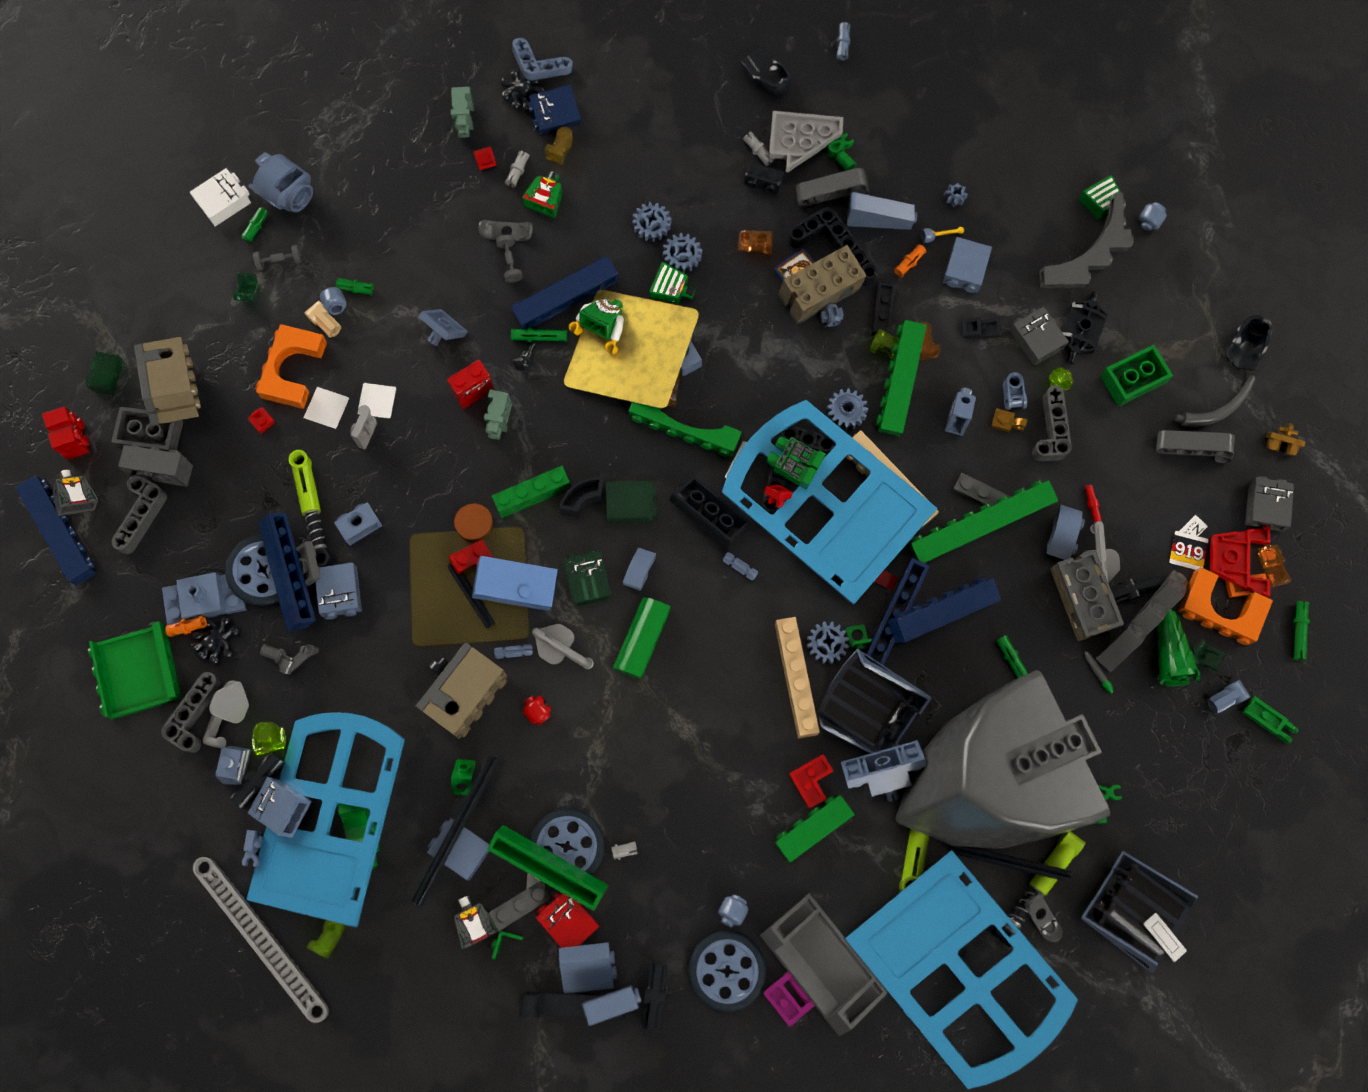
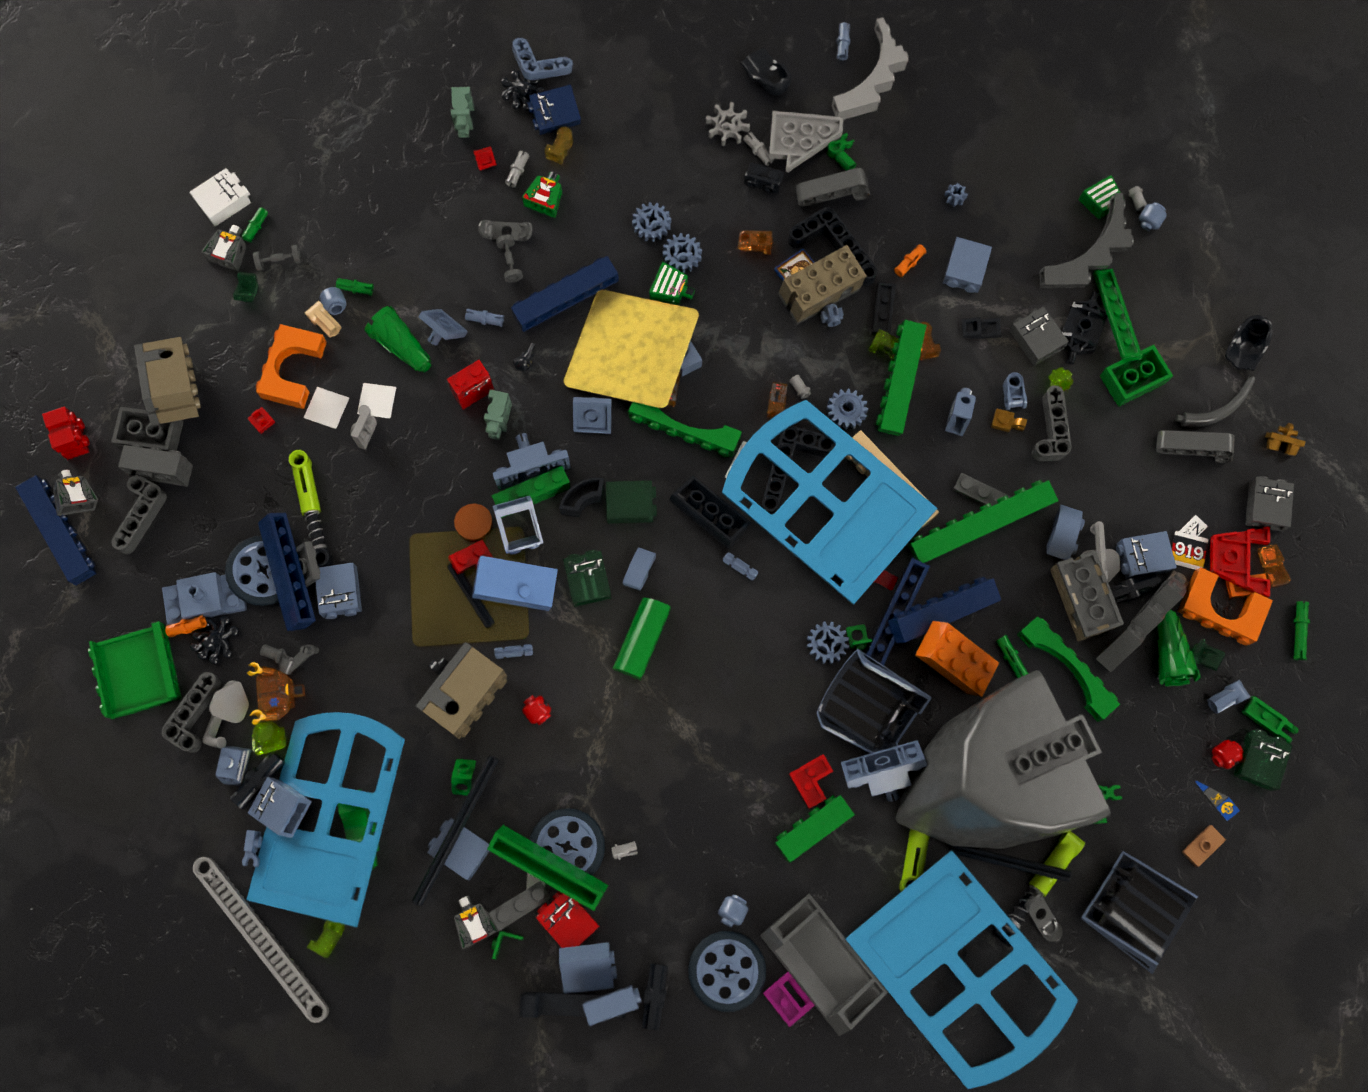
clear green brick [86,351,124,395] -> none
sand blue piece [248,152,313,212] -> none
sand blue brick [334,502,383,546] -> none
green pin [511,327,567,342] -> none
light grey piece [532,624,594,669] -> none
torso [569,298,624,355] -> none
red tile [764,485,792,508] -> none
green hips [766,436,826,490] -> none
tan brick [775,617,819,739] -> none
sand blue slope [847,192,917,230] -> none
hinge [921,227,964,243] -> none
red bar [1085,485,1102,523] -> none
dark grey piece [1085,651,1113,694] -> none
white sticker [1144,913,1187,962] -> none
none -> torso [201,225,246,272]
none -> clear orange torso [247,662,305,725]
none -> green cone [364,306,432,372]
none -> sand blue pin [465,308,504,327]
none -> sand blue brick [493,433,571,491]
none -> sand blue window [493,496,543,554]
none -> sand blue tile [573,397,611,434]
none -> light grey gear [706,102,750,146]
none -> clear orange leg [766,382,787,418]
none -> light grey pin [789,375,811,399]
none -> light grey arch [832,18,908,120]
none -> orange brick [915,621,999,697]
none -> green arch [1017,616,1120,722]
none -> green tile [1093,268,1142,362]
none -> sand blue brick [1116,531,1177,580]
none -> light grey pin [1129,186,1147,211]
none -> medium nougat plate [1182,825,1226,867]
none -> sticker [1195,781,1240,821]
none -> red head [1212,740,1243,769]
none -> clear green brick [1234,729,1293,791]

